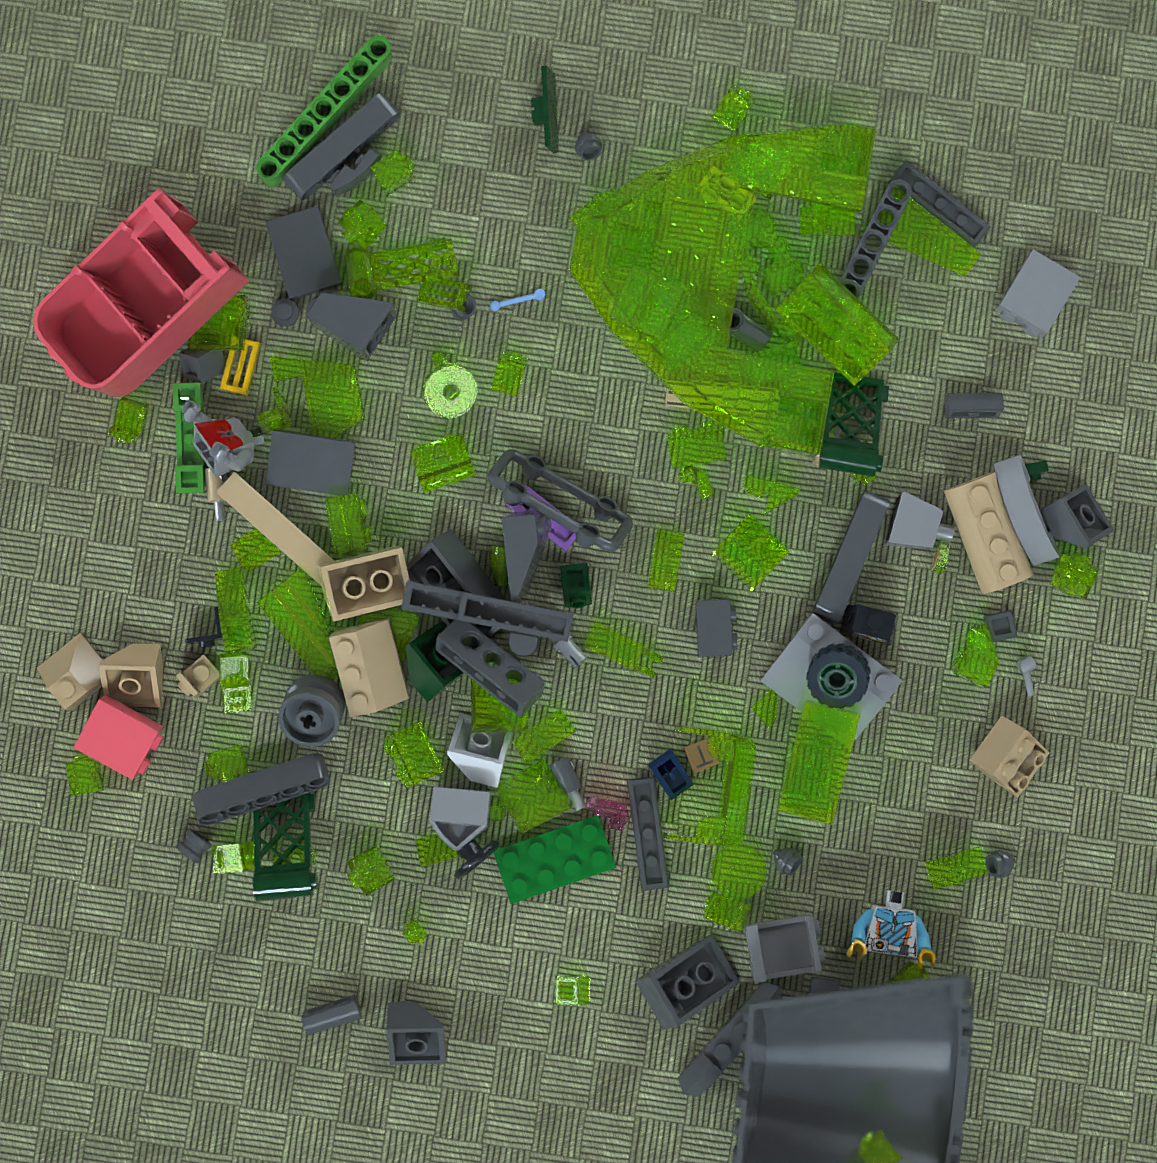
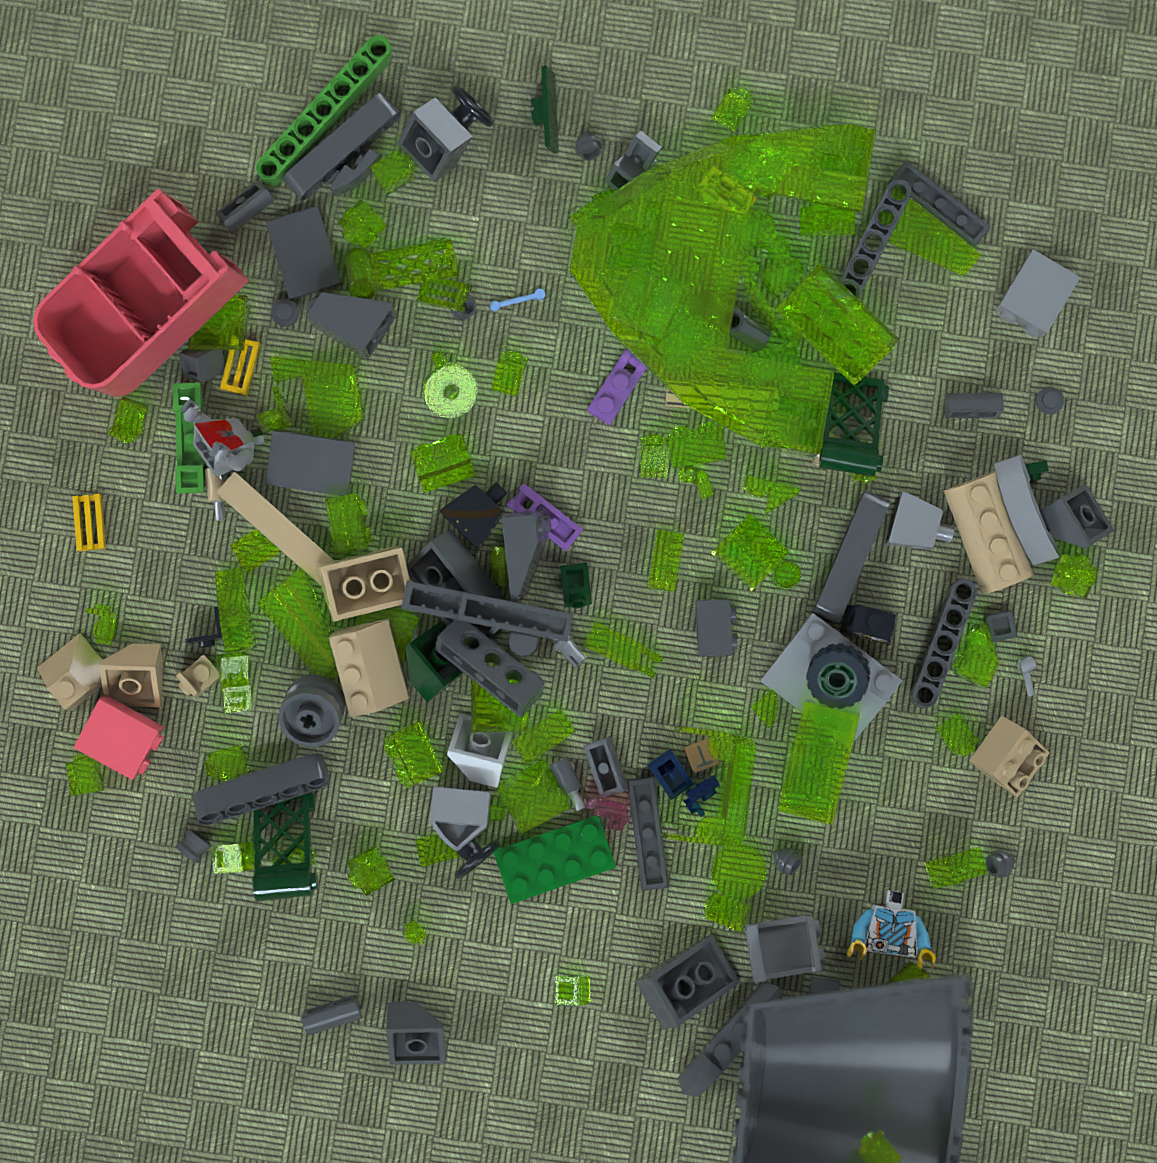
dark grey bar [487,449,633,552] -> none
clear neon green tile [931,541,951,574] -> none
none -> yellow tile [72,494,106,552]
none -> clear neon green bracket [84,603,118,646]
none -> dark grey brick [216,180,275,234]
none -> dark grey piece [397,86,494,182]
none -> black torso [440,482,507,550]
none -> dark grey brick [584,736,629,798]
none -> medium lavender plate [587,347,651,426]
none -> dark grey brick [604,131,662,198]
none -> clear neon green bracket [640,434,669,478]
none -> clear blue bracket [683,775,720,817]
none -> clear neon green wheel [771,561,801,590]
none -> dark grey beam [909,579,977,708]
none -> clear neon green bracket [934,713,980,757]
none -> dark grey plate [1036,387,1064,415]

